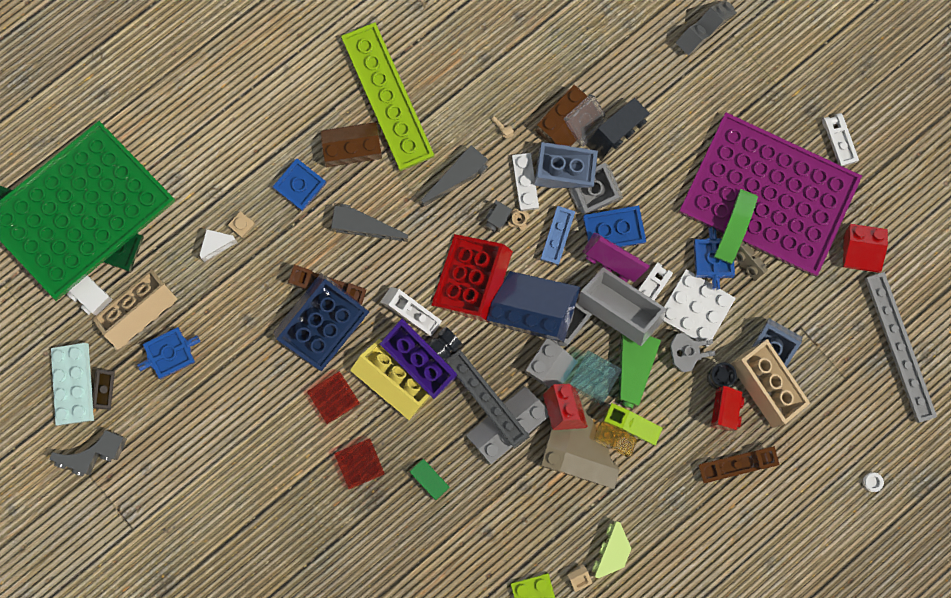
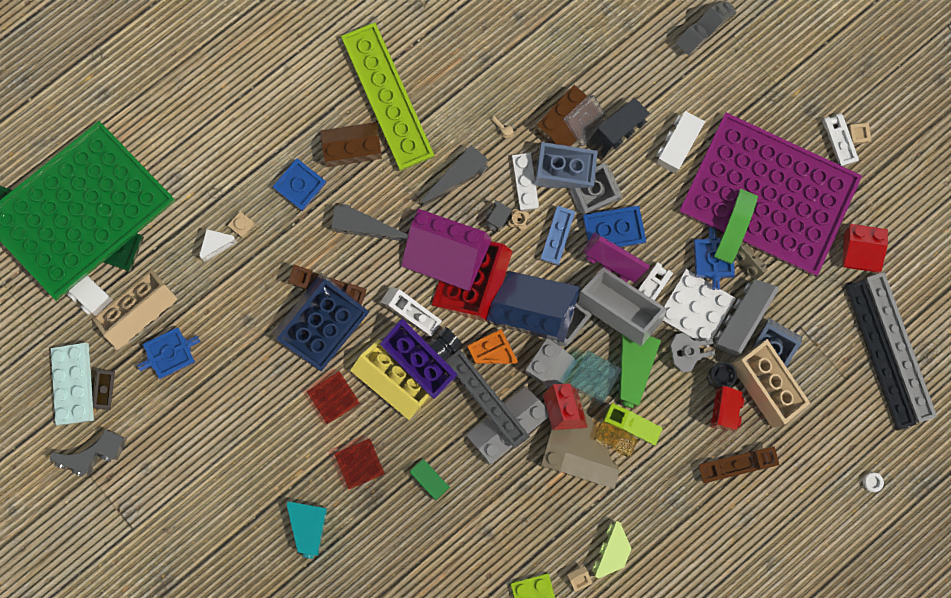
none -> teal slope [287,501,328,559]
none -> magenta slope [401,209,492,291]
none -> orange wing [467,329,518,364]
none -> white brick [656,111,705,174]
none -> light grey slope [714,279,779,358]
none -> black tile [845,280,917,431]
none -> tan plate [848,123,871,144]

